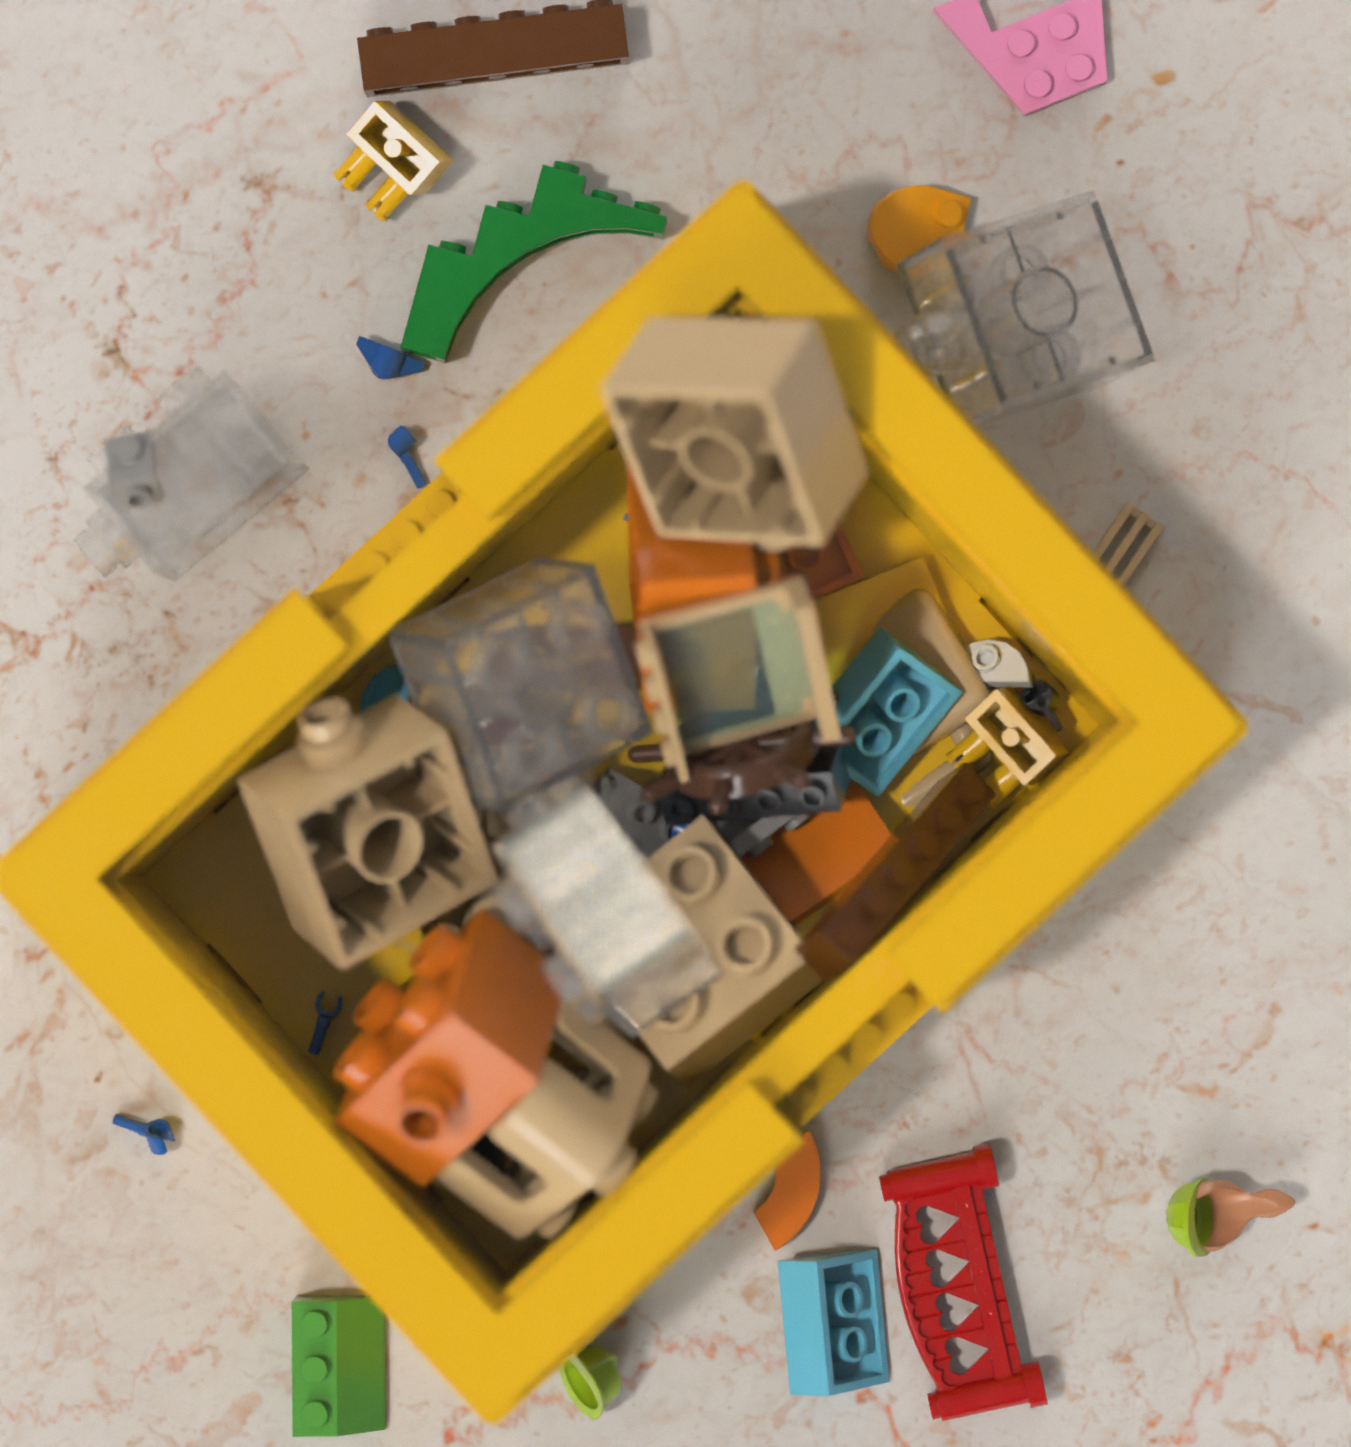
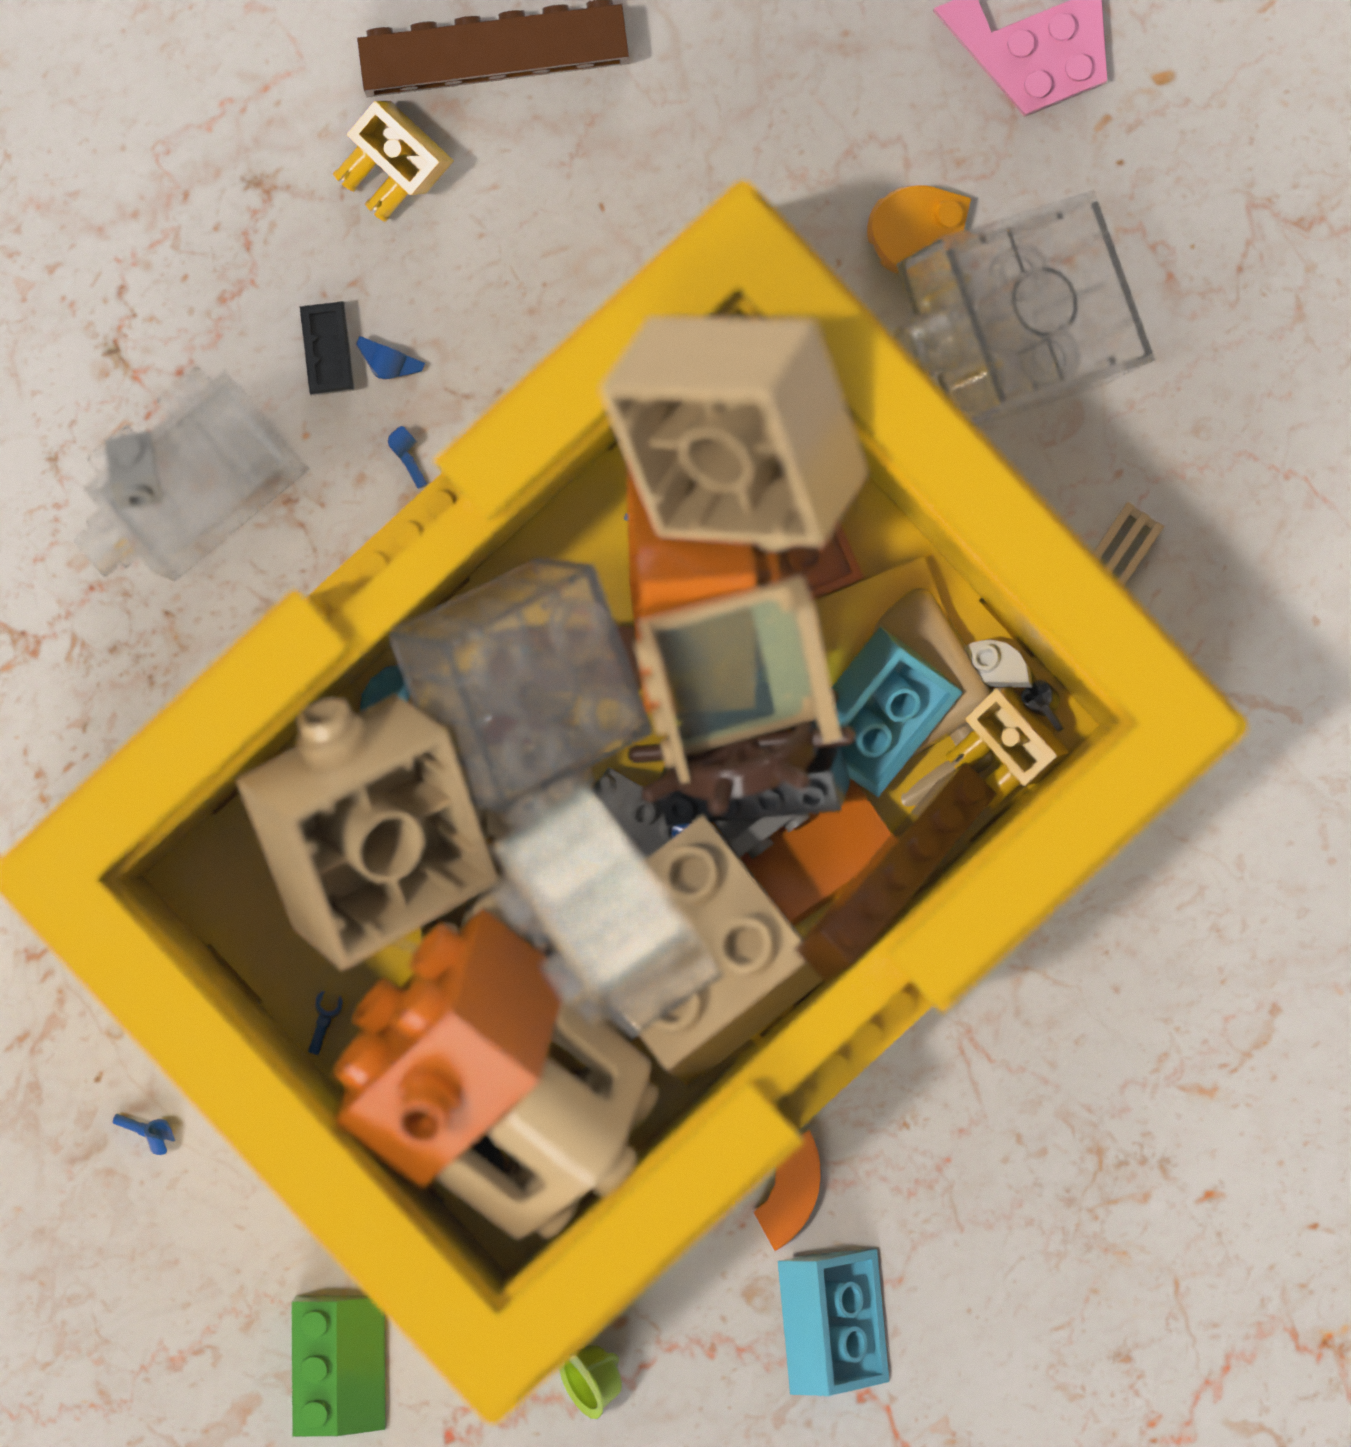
green arch [400,161,667,363] -> none
red piece [879,1143,1048,1421] -> none
piece [1166,1178,1295,1257] -> none
none -> black plate [299,301,355,396]

